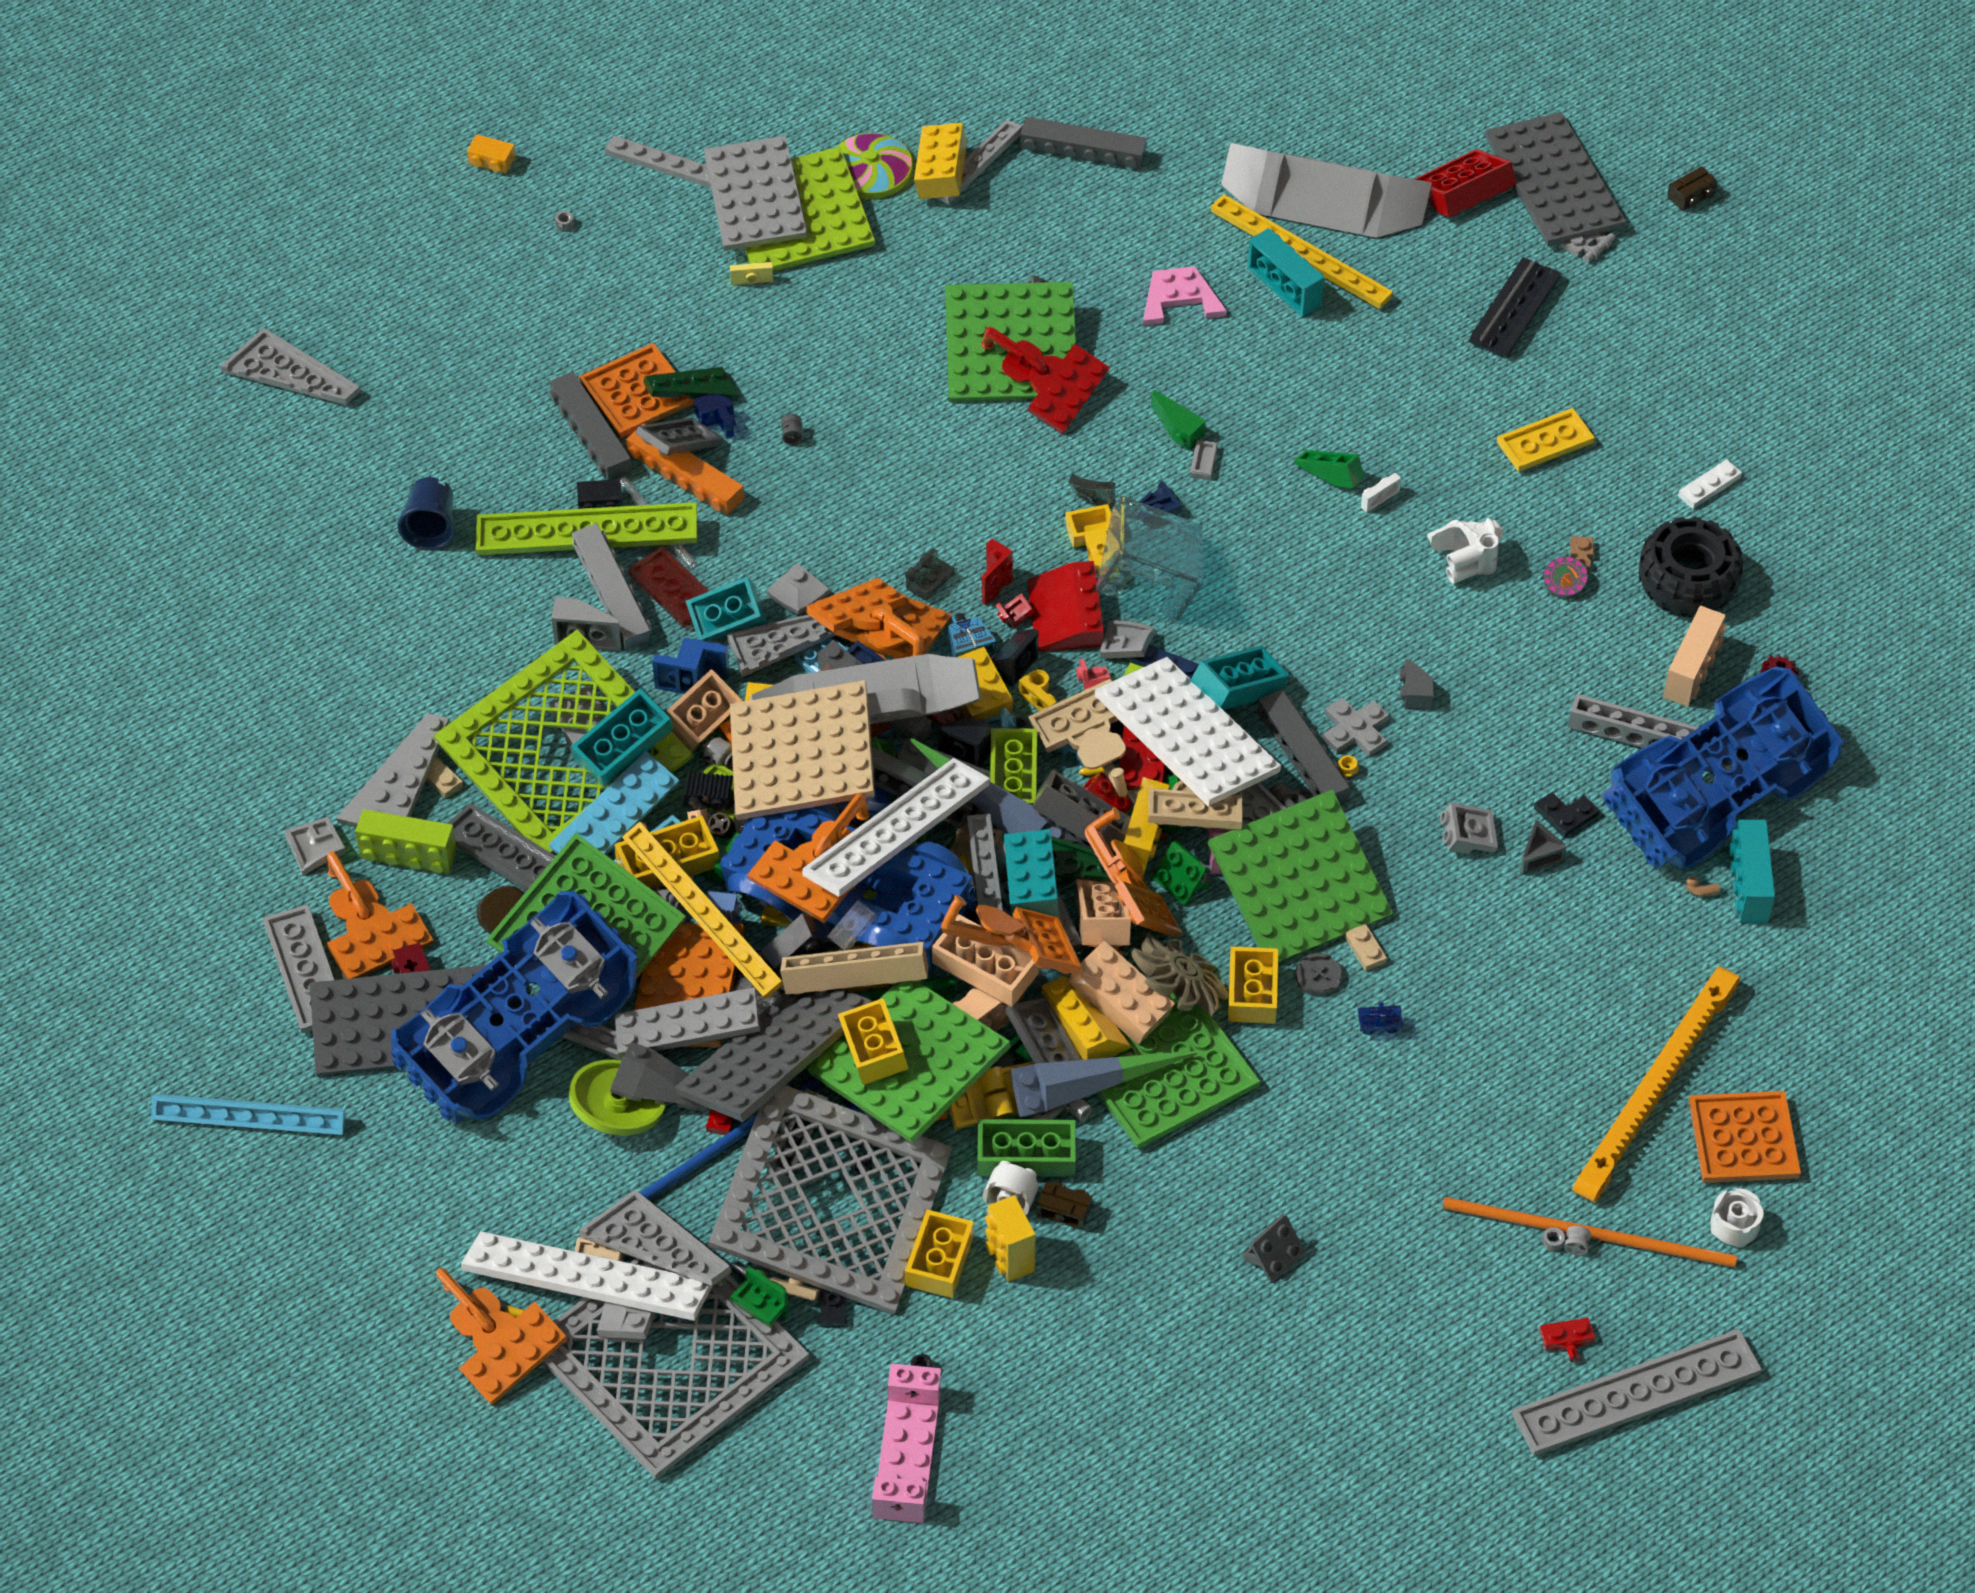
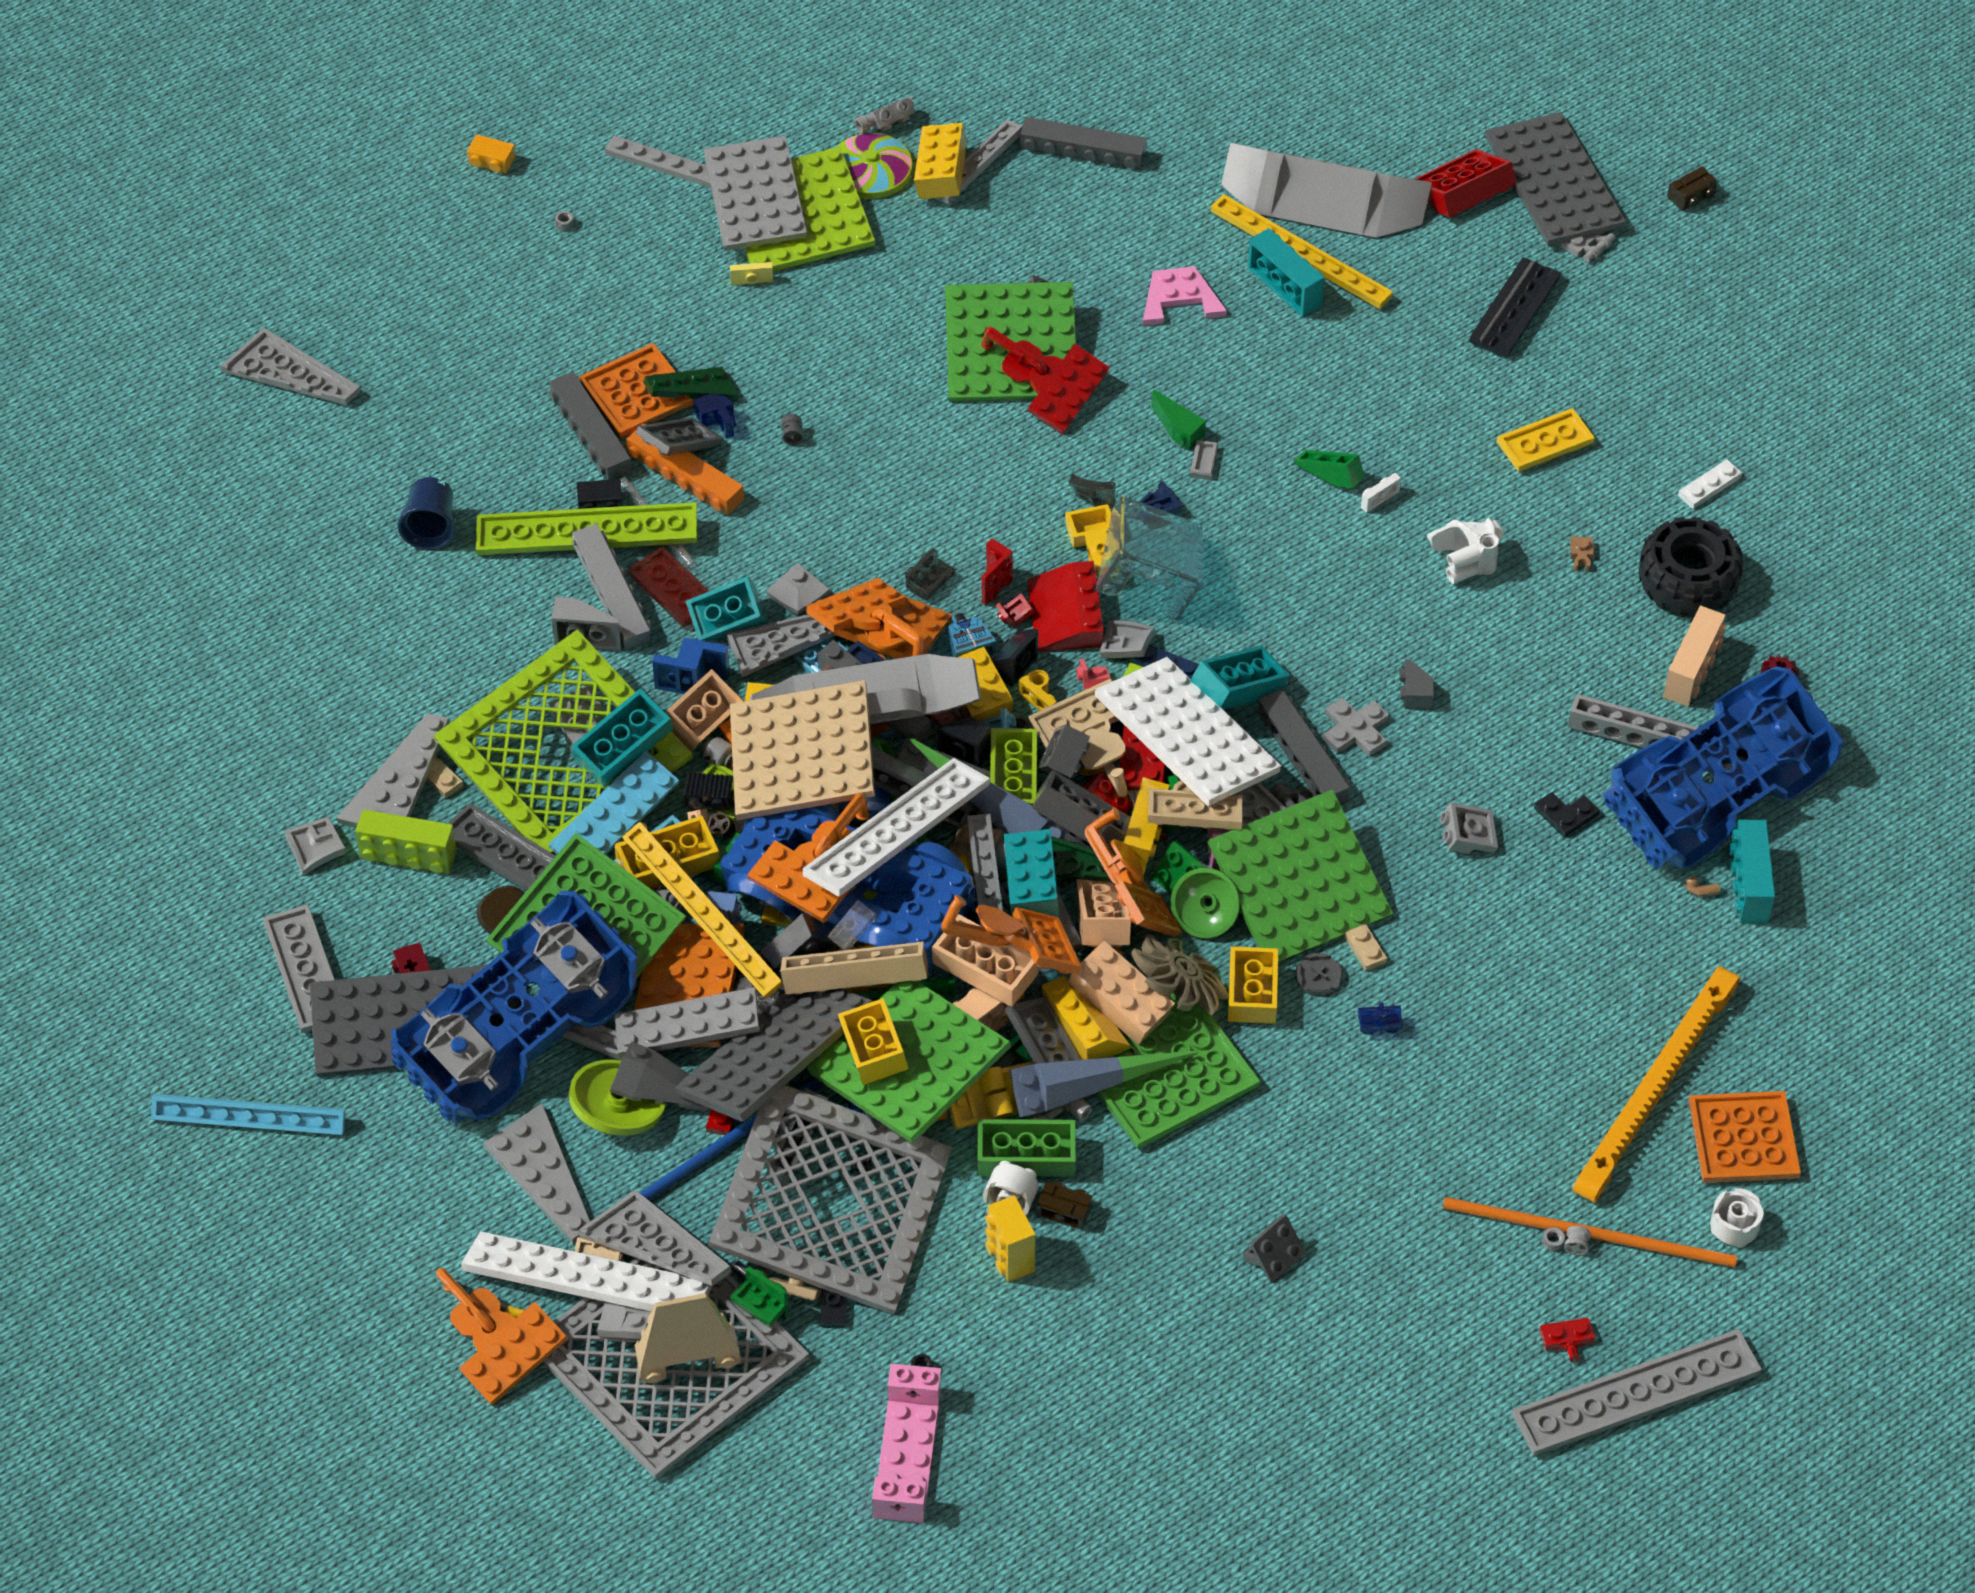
orange plate [327,851,434,979] -> none
yellow brick [905,1209,974,1298] -> none
yellow plate [1337,755,1359,777] -> none
dark grey slope [1520,820,1567,875] -> none
dark grey tile [1543,556,1588,599] -> none
none -> light grey wing [484,1103,590,1244]
none -> tan wedge [635,1293,741,1384]
none -> light grey brick [854,96,915,134]
none -> dark grey slope [1037,724,1090,779]
none -> bright green dish [1171,868,1240,938]

